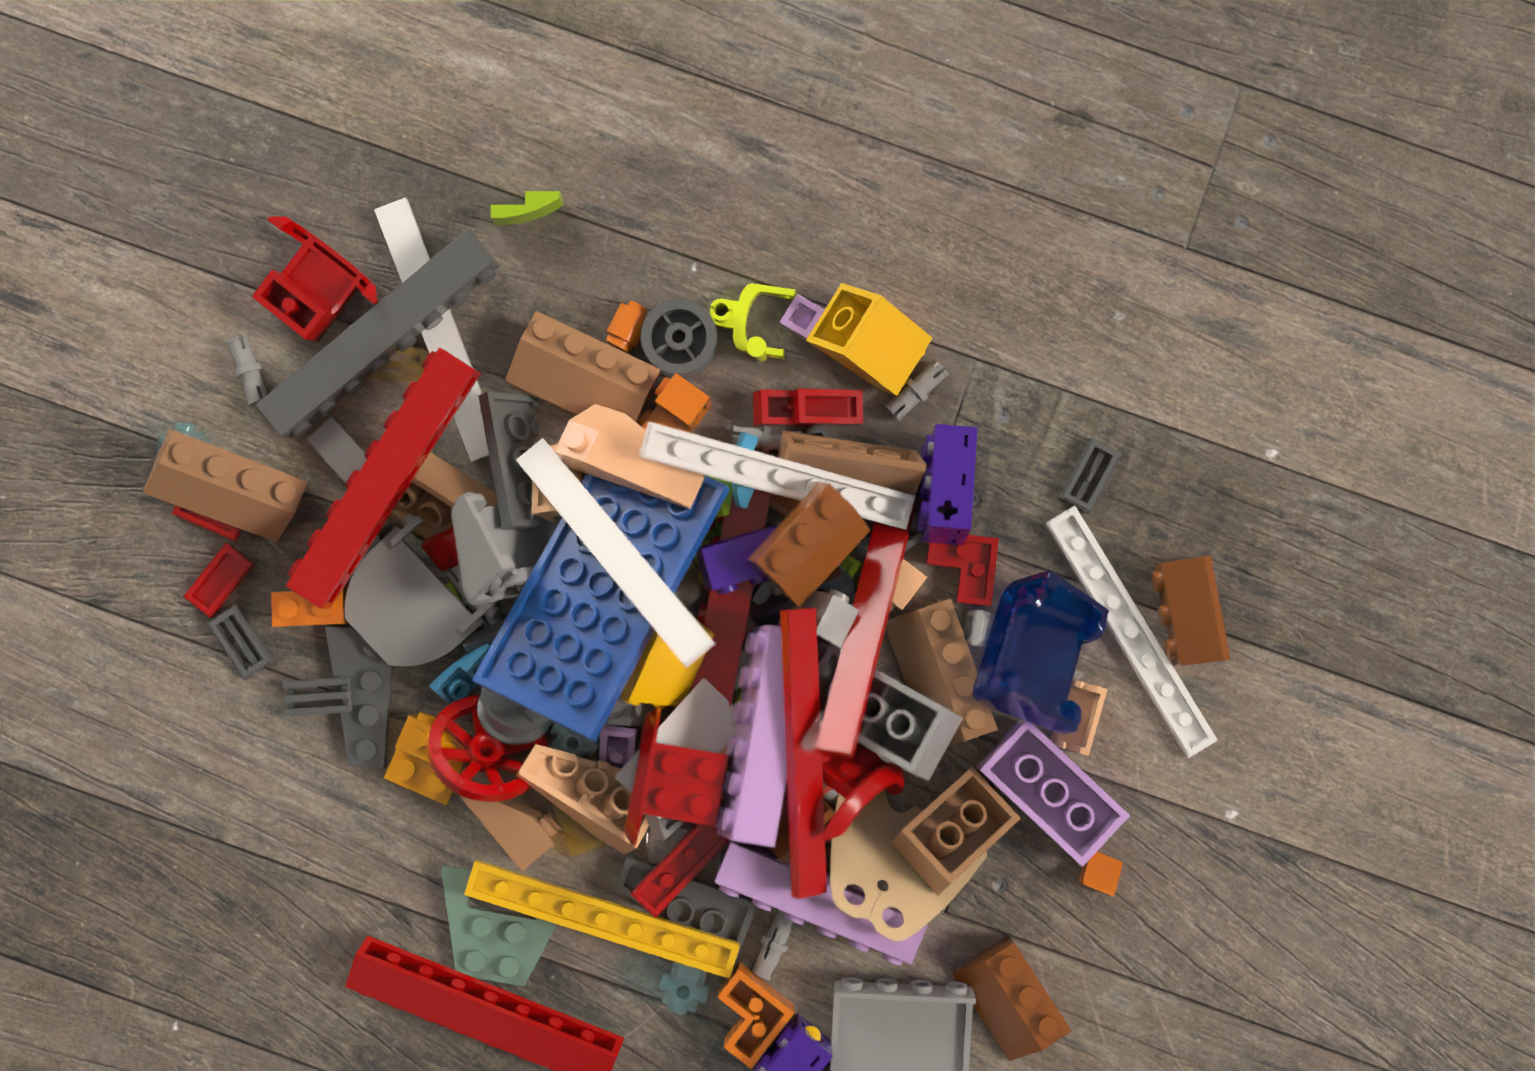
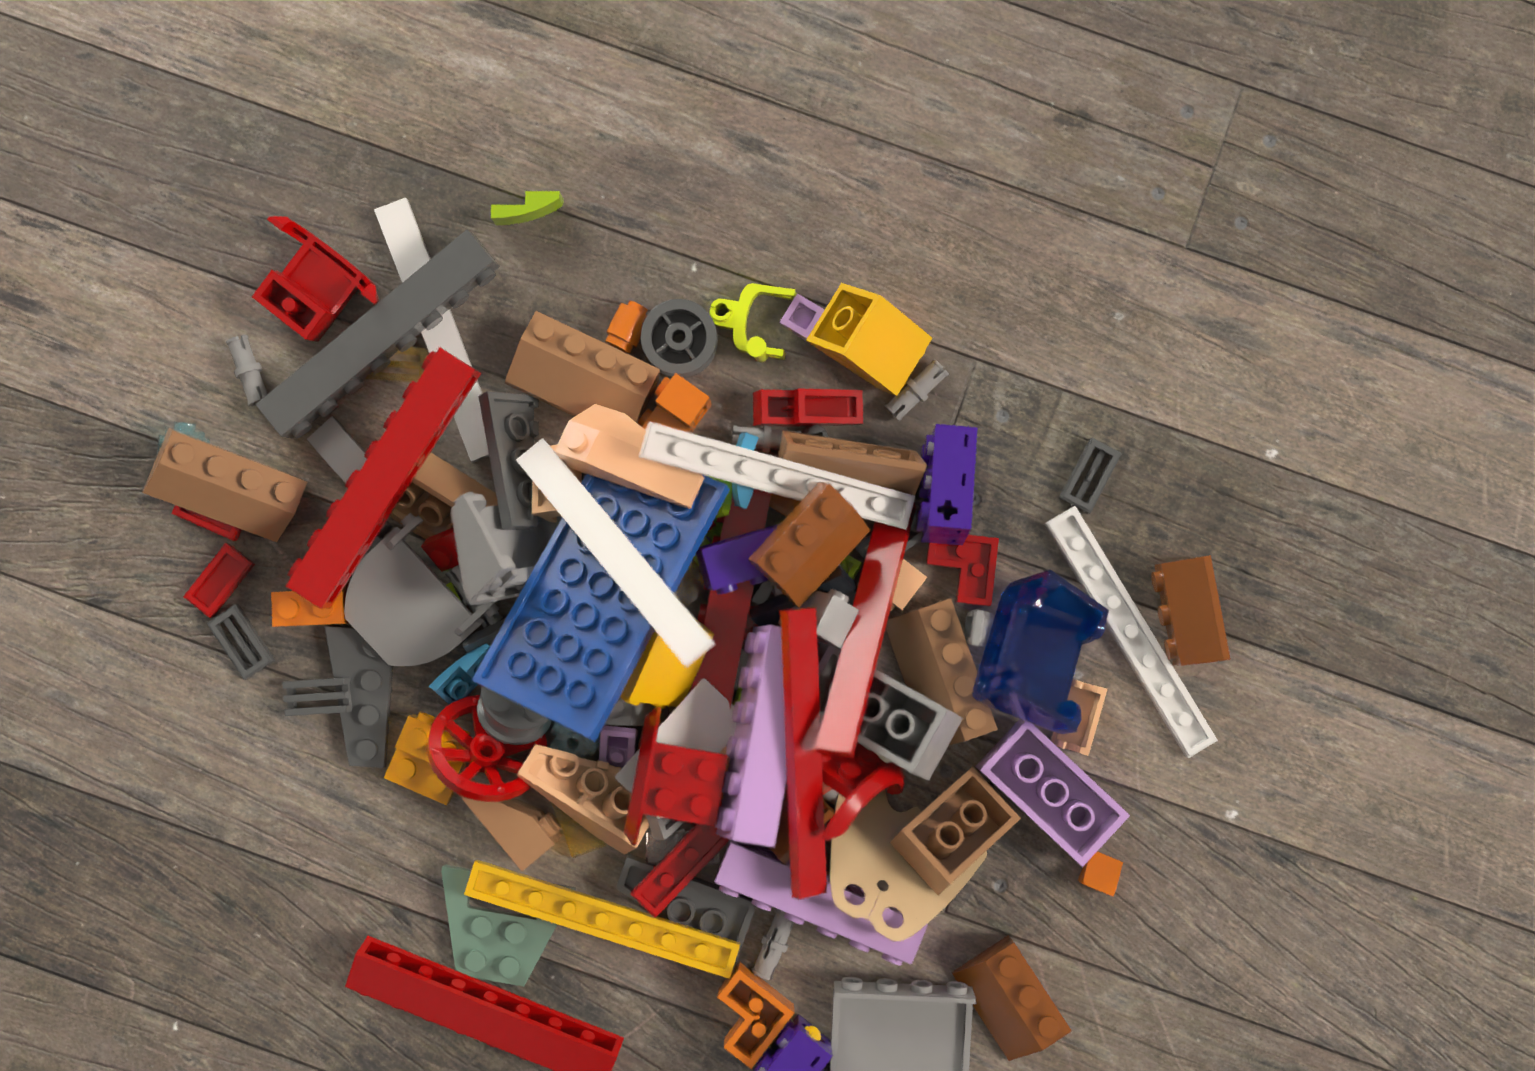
clear light blue brick [658,961,710,1015] -> none

